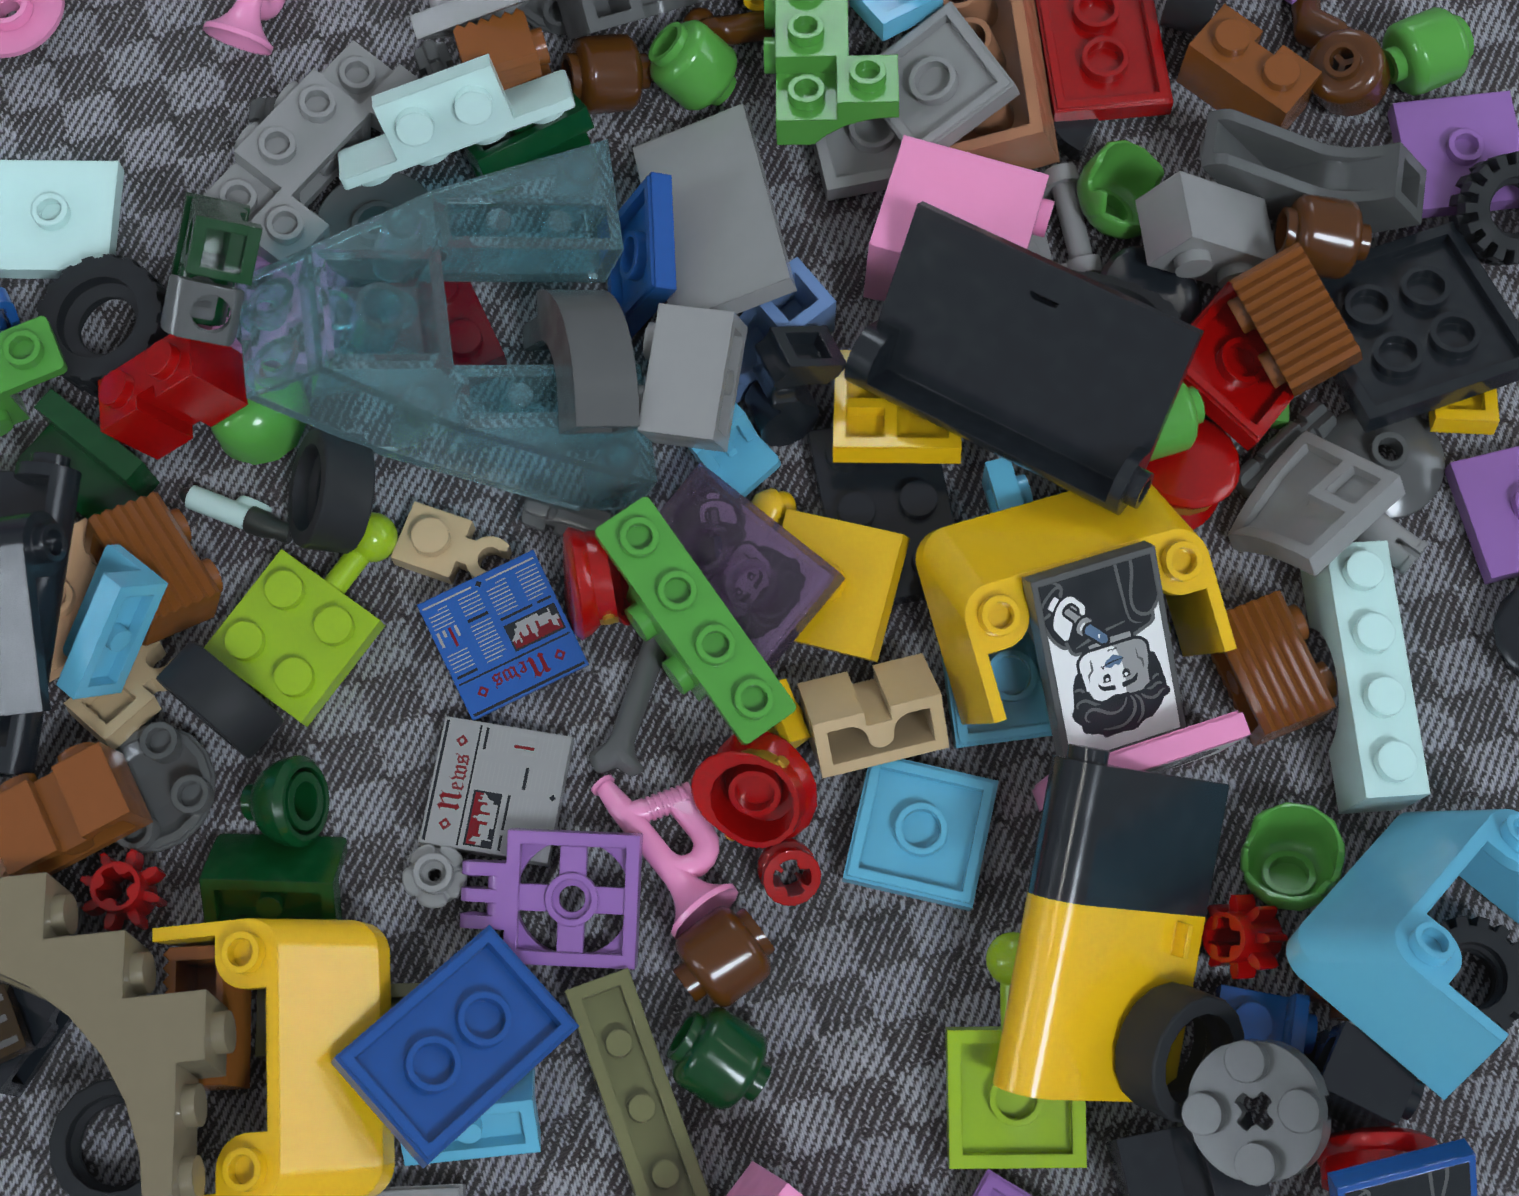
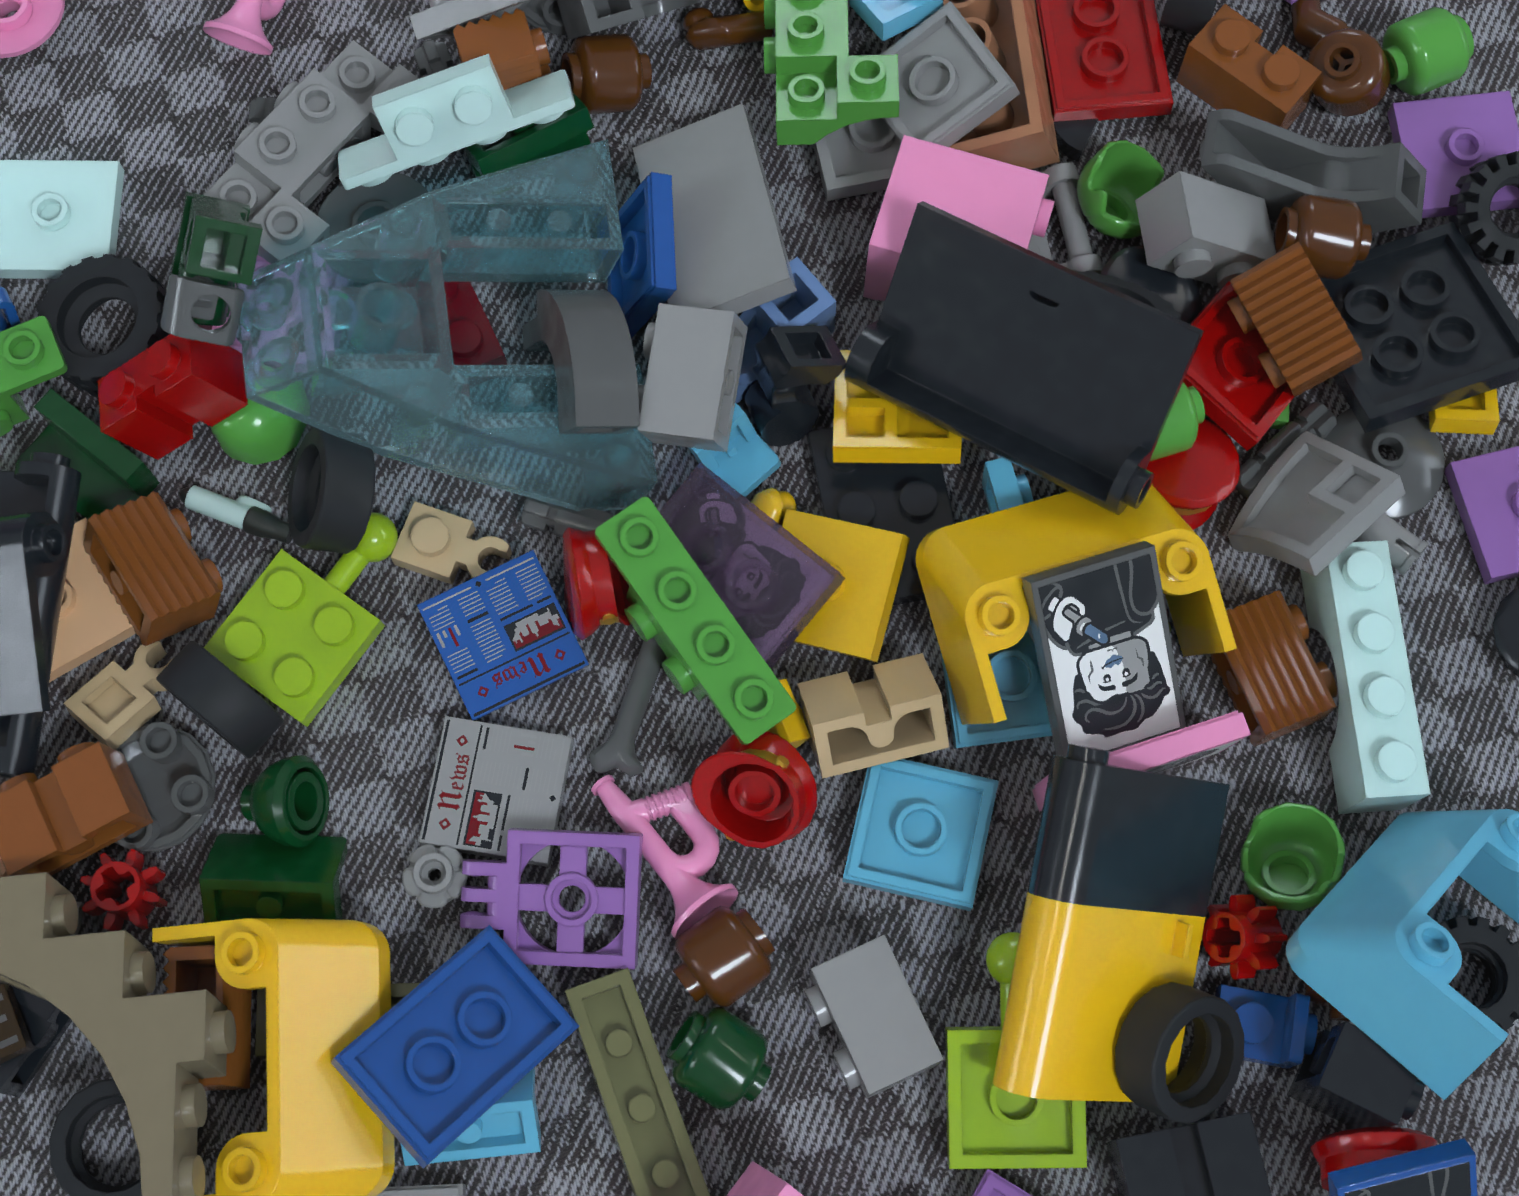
medium azure panel [56,544,168,700] -> none
bright green head [648,20,737,111] -> none
red bush [757,839,821,906] -> none
dark grey plate [1182,1038,1332,1186] -> none
none -> light grey brick [804,935,944,1099]

